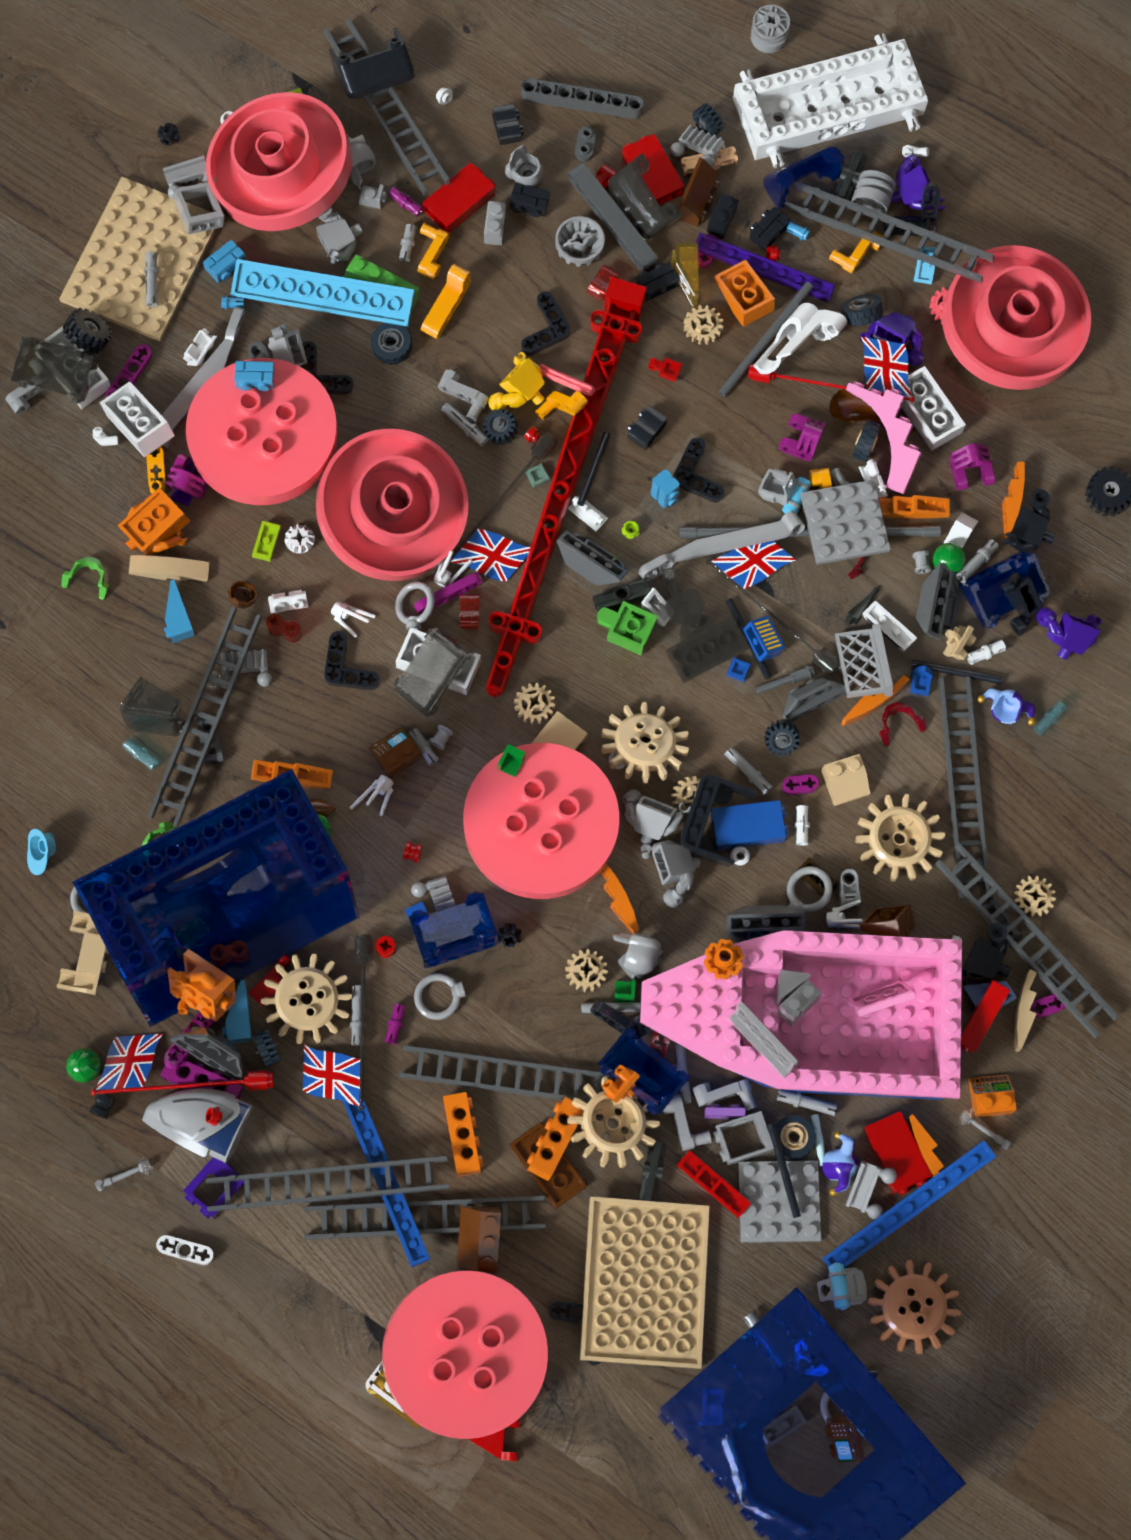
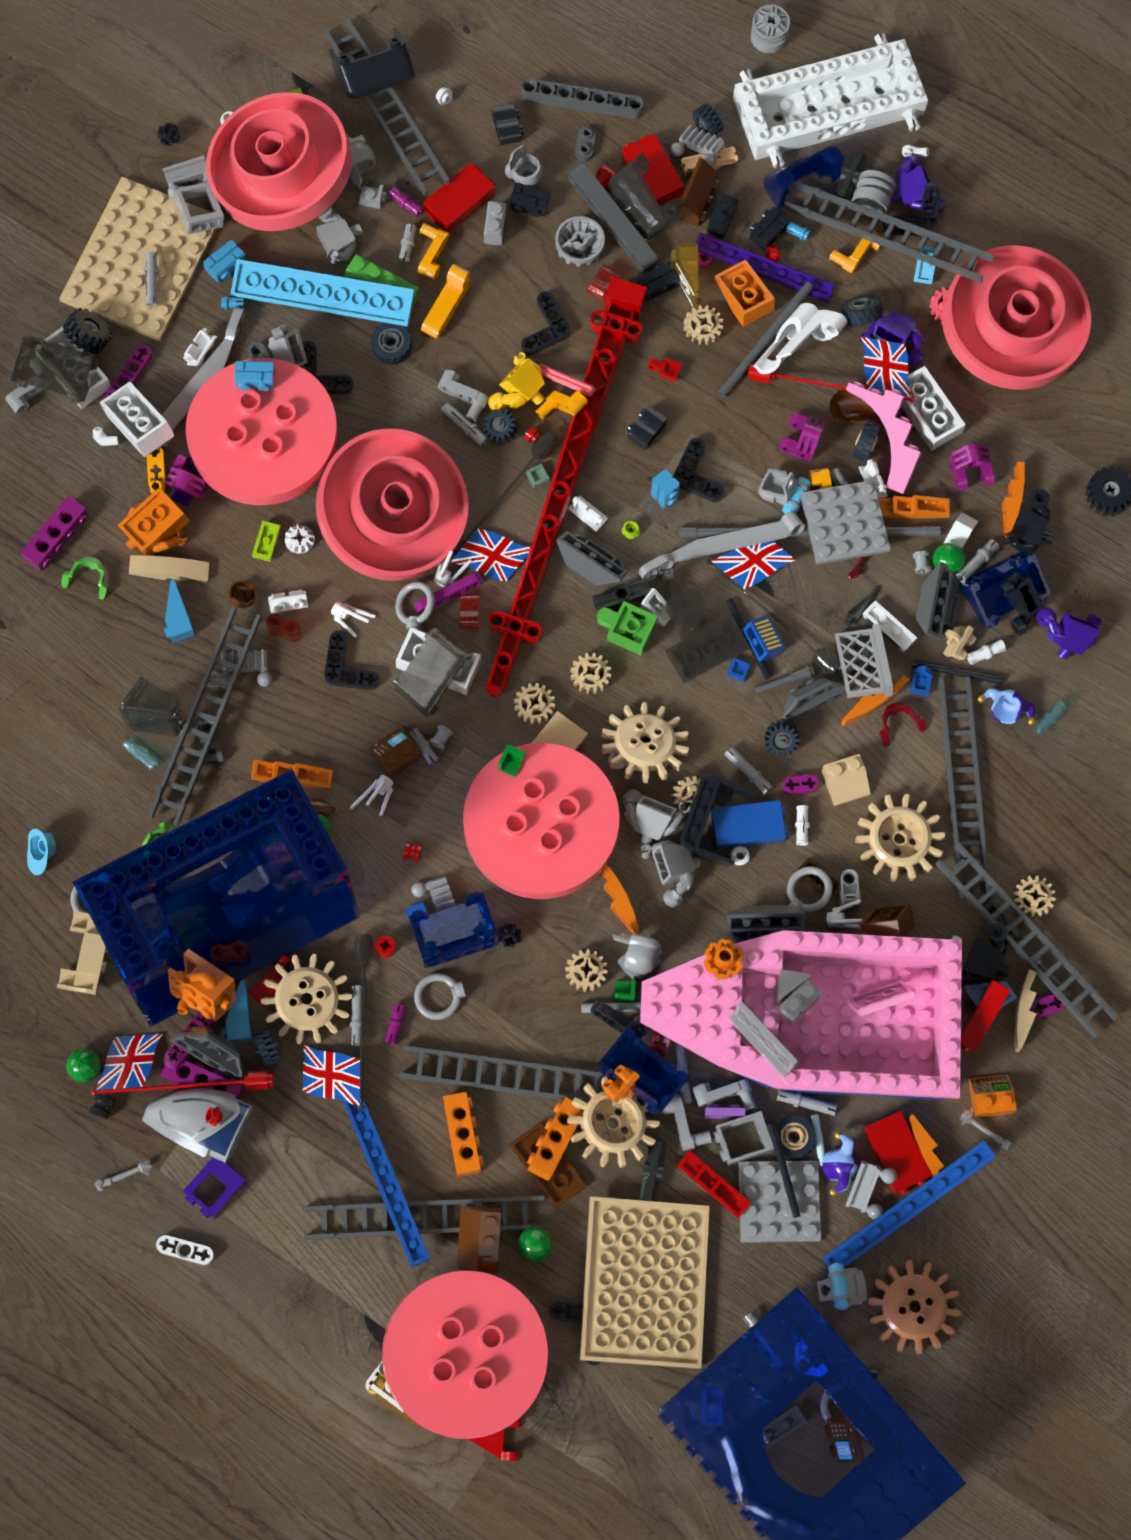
dark grey ladder [206,1156,450,1212] -> none
black axle [577,432,611,506] -> none
none -> magenta brick [21,496,88,571]
none -> green piece [518,1226,553,1262]
none -> tan gear [570,653,611,694]

